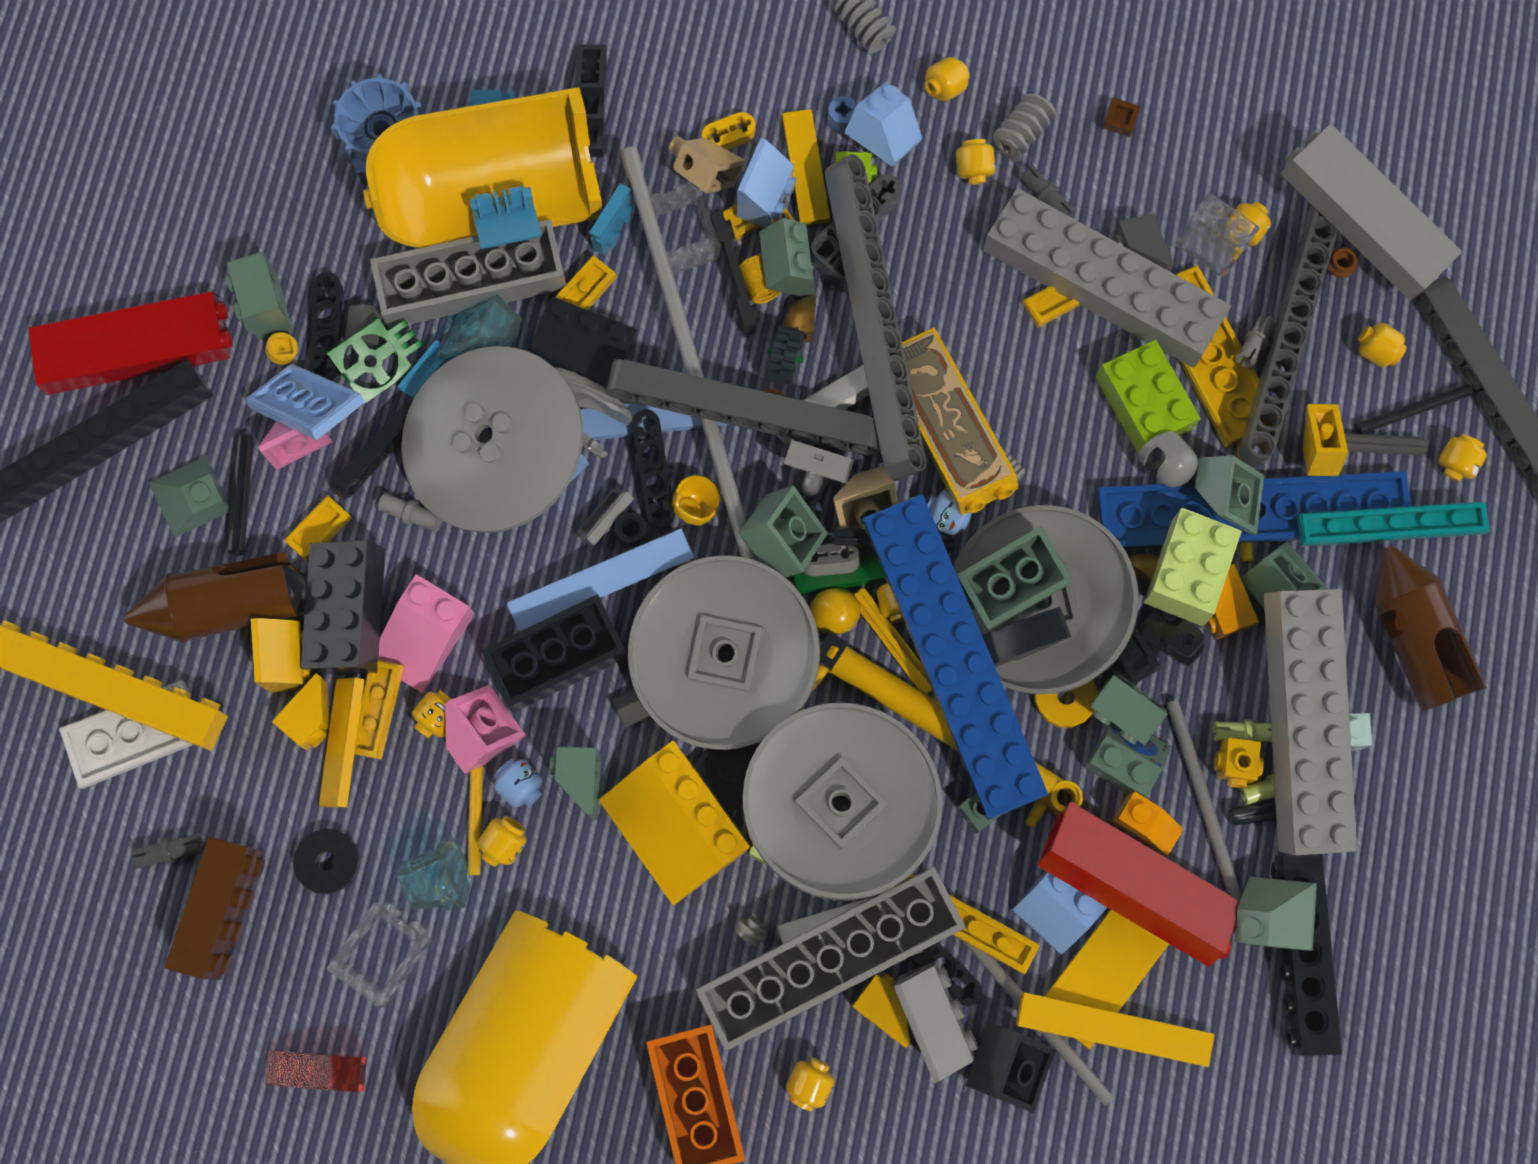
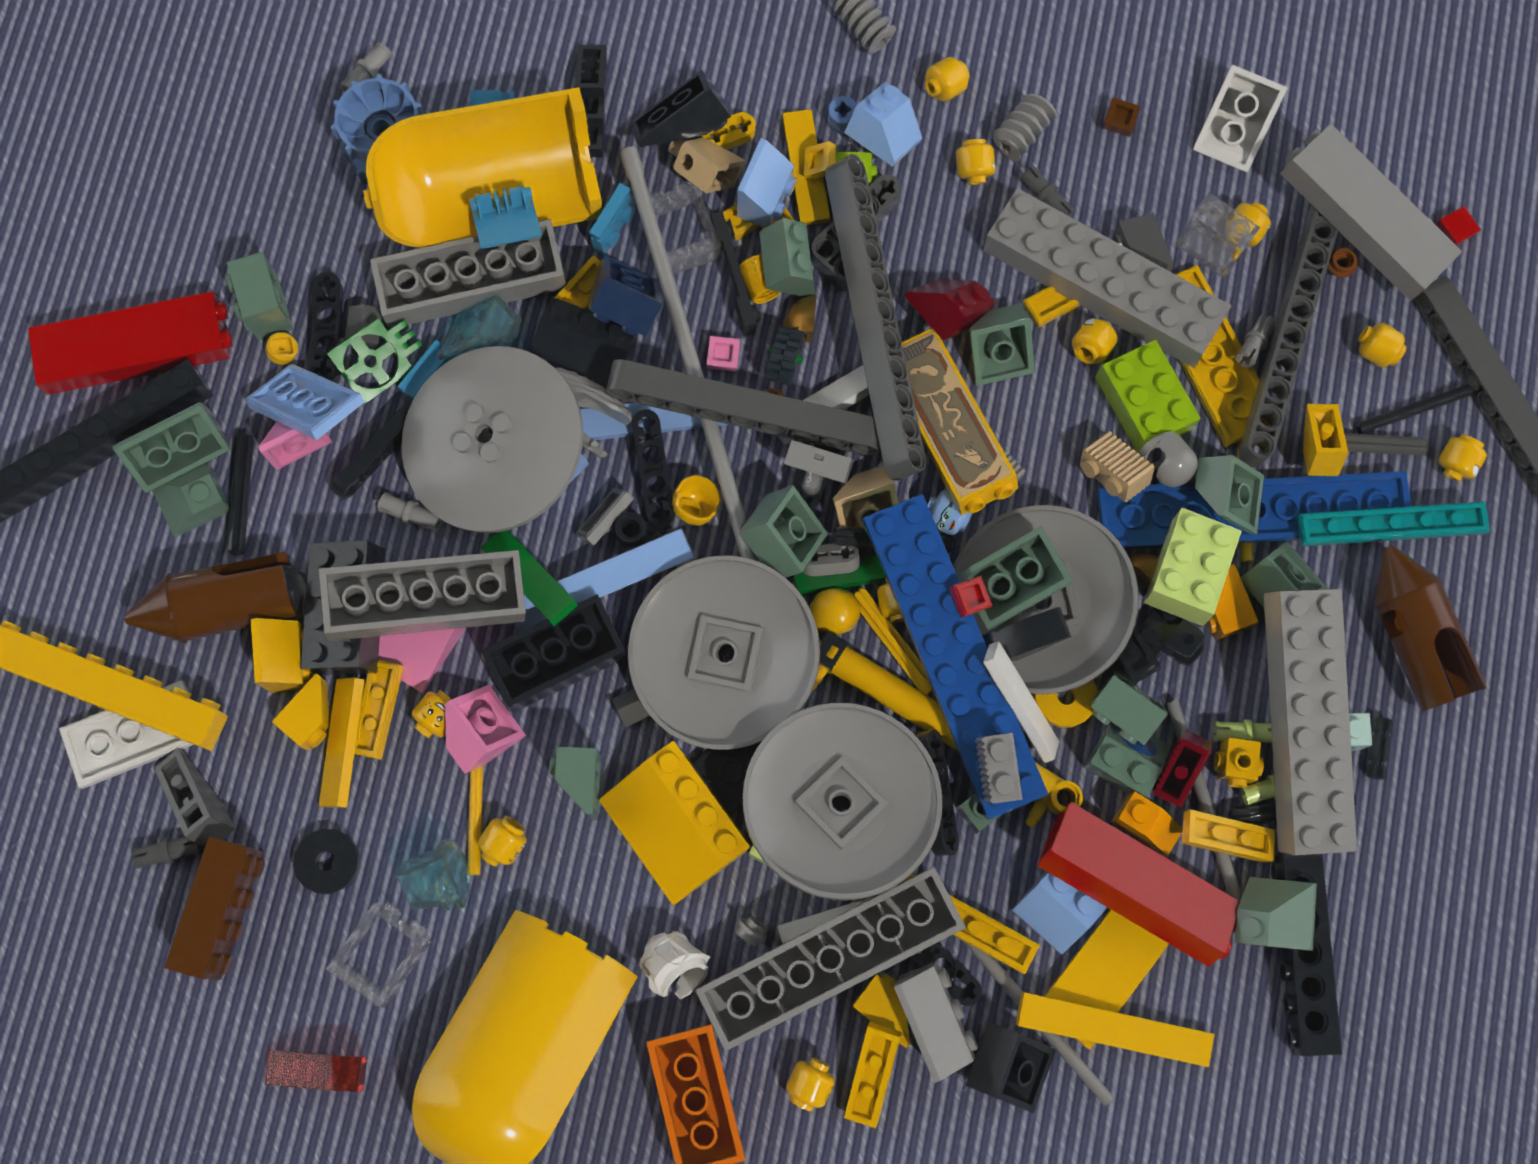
yellow tile [284,495,352,563] -> none
light blue head [494,759,542,808] -> none
none -> sand green slope [112,402,231,493]
none -> dark grey slope [154,748,235,847]
none -> light grey brick [319,550,526,641]
none -> light grey pin [339,42,392,92]
none -> green tile [481,530,578,626]
none -> dark blue slope [589,254,663,336]
none -> black slope [631,70,731,147]
none -> white helmet [639,931,710,999]
none -> bright pink plate [706,336,740,372]
none -> yellow plate [804,141,836,180]
none -> yellow plate [844,1022,902,1129]
none -> dark red slope [904,279,995,341]
none -> black beam [916,729,959,856]
none -> red tile [949,576,992,618]
none -> sand green slope [969,303,1035,386]
none -> light grey brick [974,733,1023,804]
none -> white tile [983,641,1059,763]
none -> yellow head [1072,318,1118,364]
none -> tan brick [1080,431,1155,503]
none -> dark red brick [1153,729,1212,807]
none -> yellow plate [1182,810,1275,863]
none -> white slope [1193,65,1288,173]
none -> black axle [1366,717,1393,780]
none -> red tile [1436,206,1481,246]

